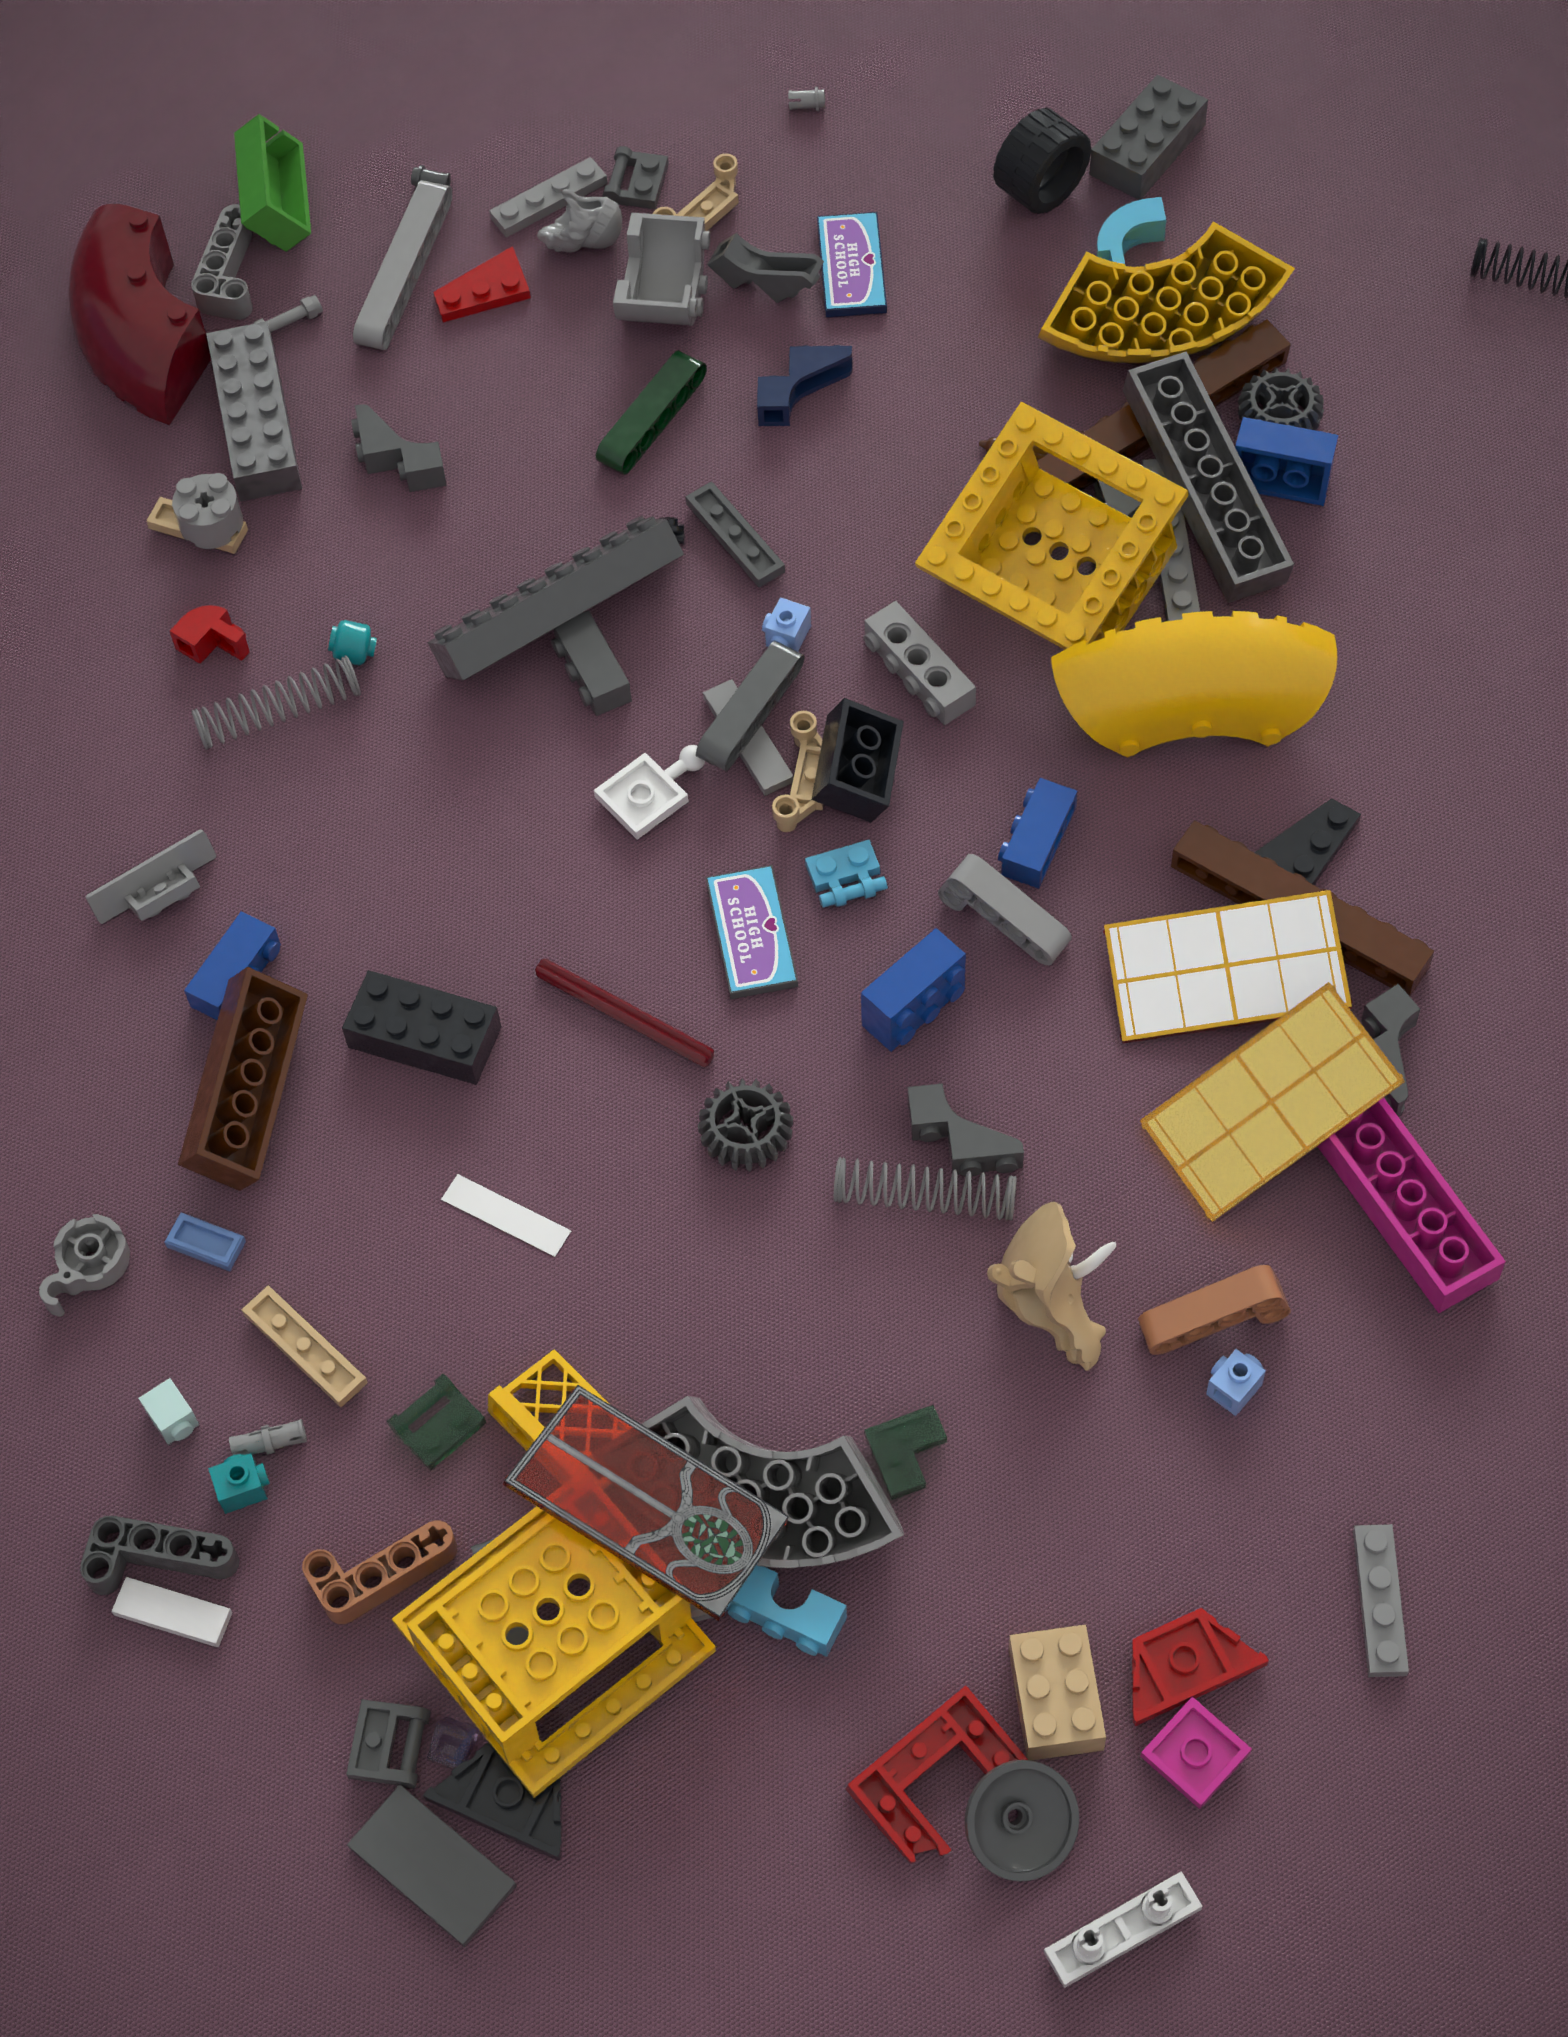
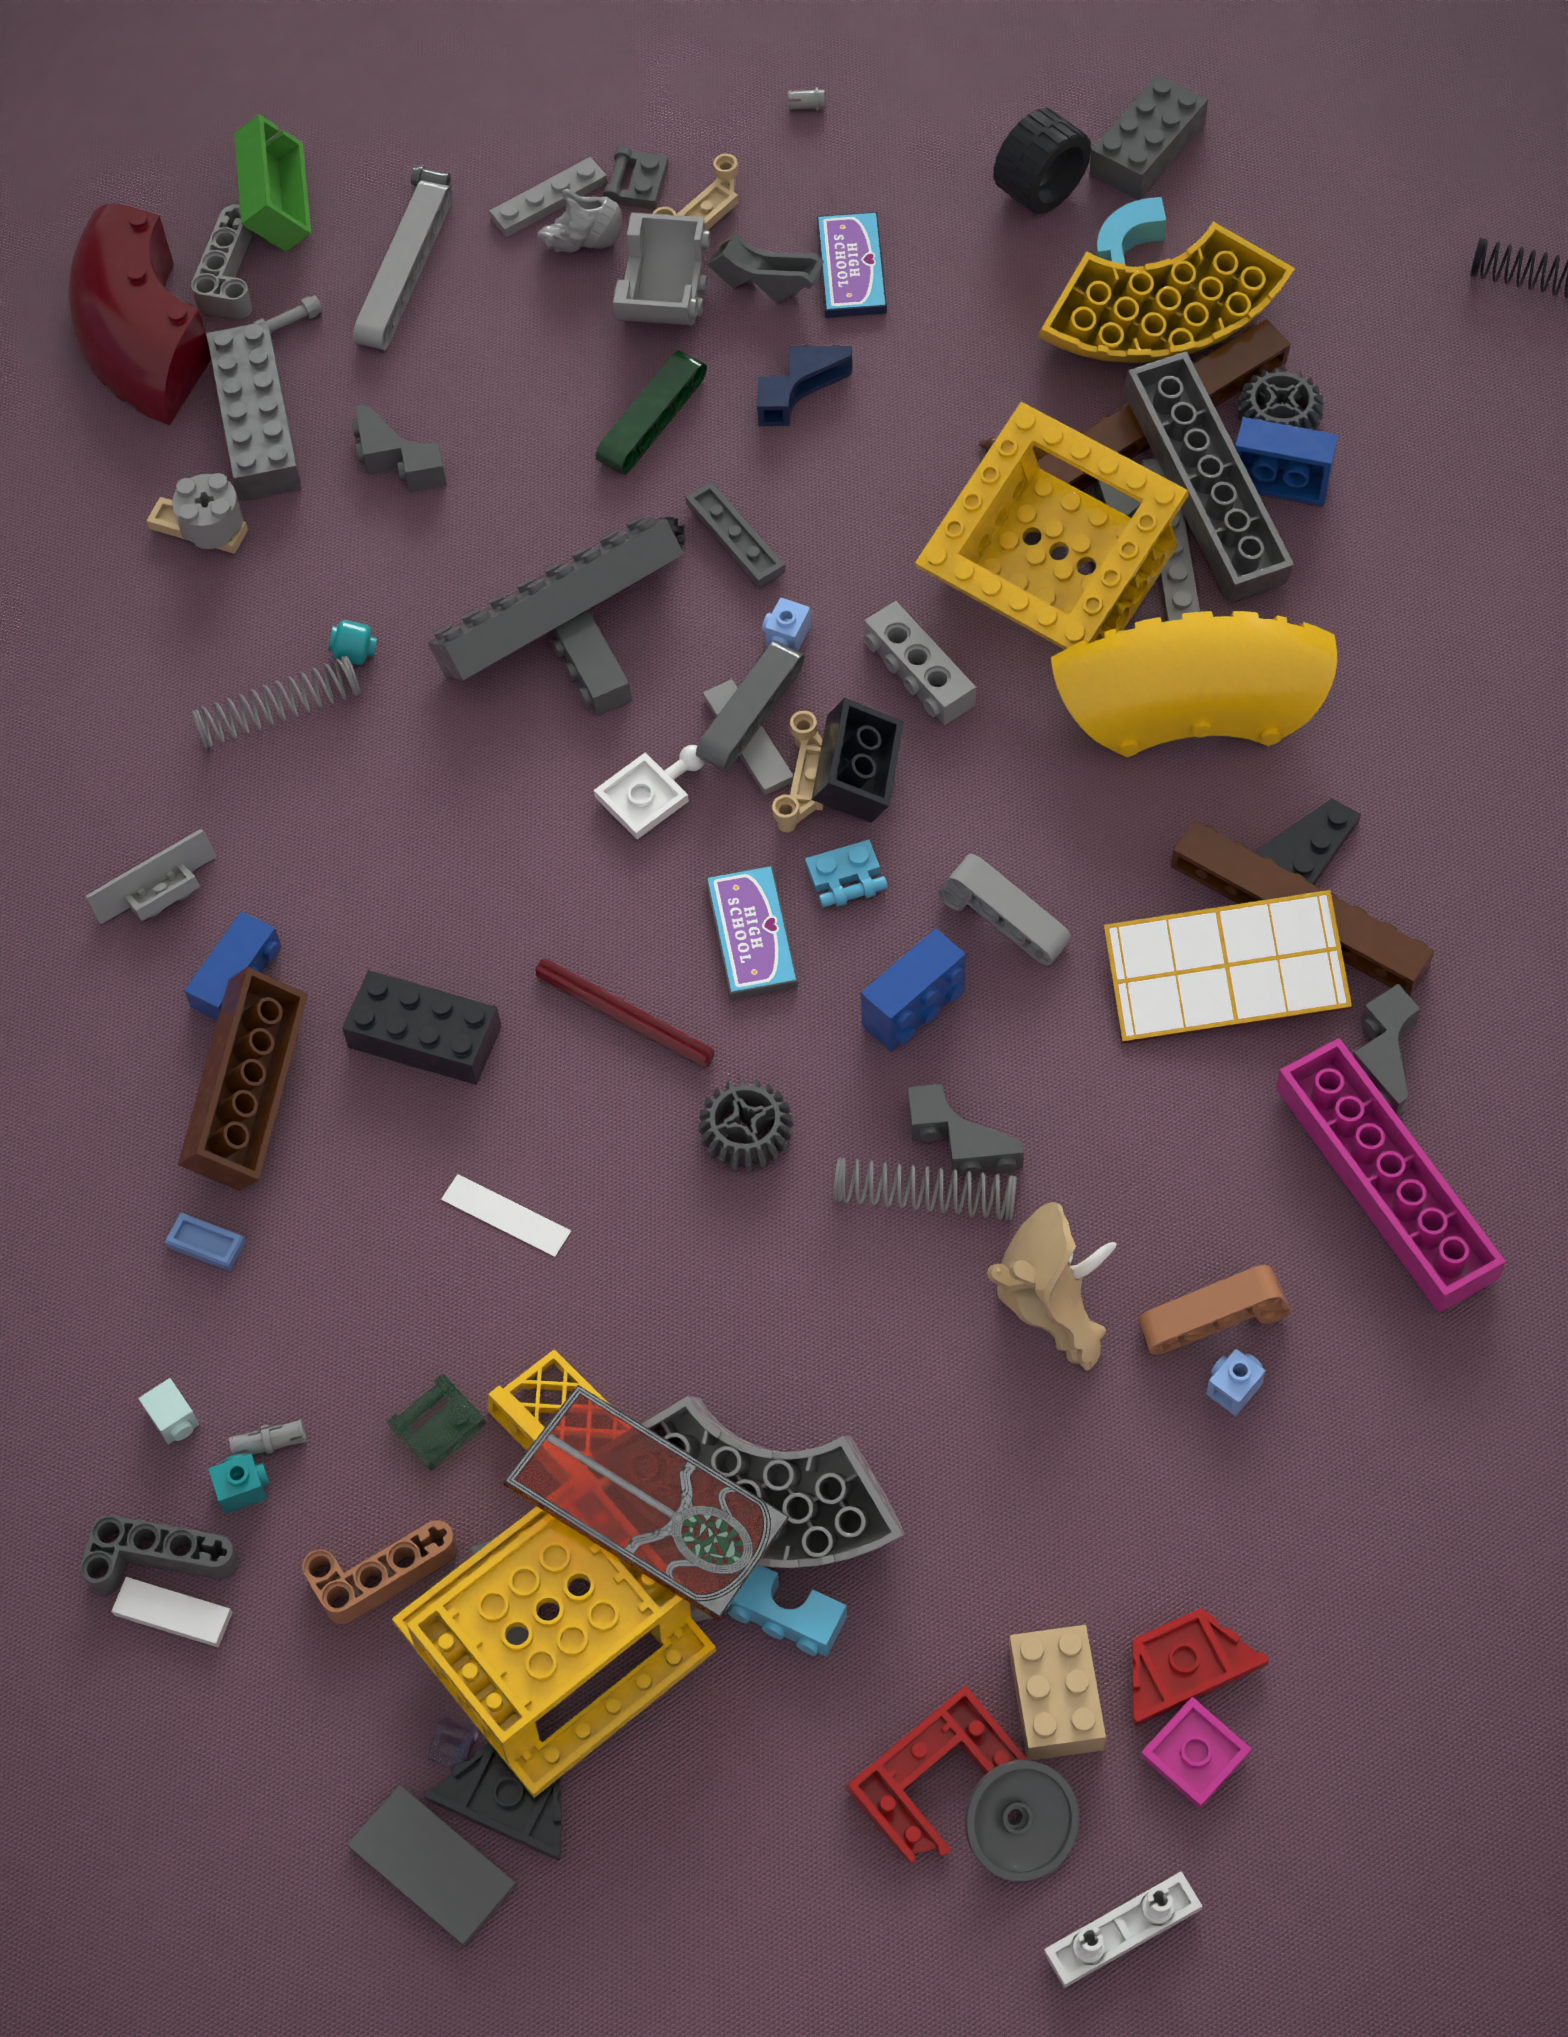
light grey piece [39,1214,130,1317] -> none
red brick [170,605,250,664] -> none
tan plate [241,1285,368,1407] -> none
dark grey plate [346,1699,431,1789] -> none
red wing [433,246,531,323] -> none
clear green plate [864,1405,947,1501] -> none
blue brick [998,778,1078,889] -> none
clear yellow piece [1140,982,1405,1222] -> none
light grey plate [1353,1524,1409,1677] -> none

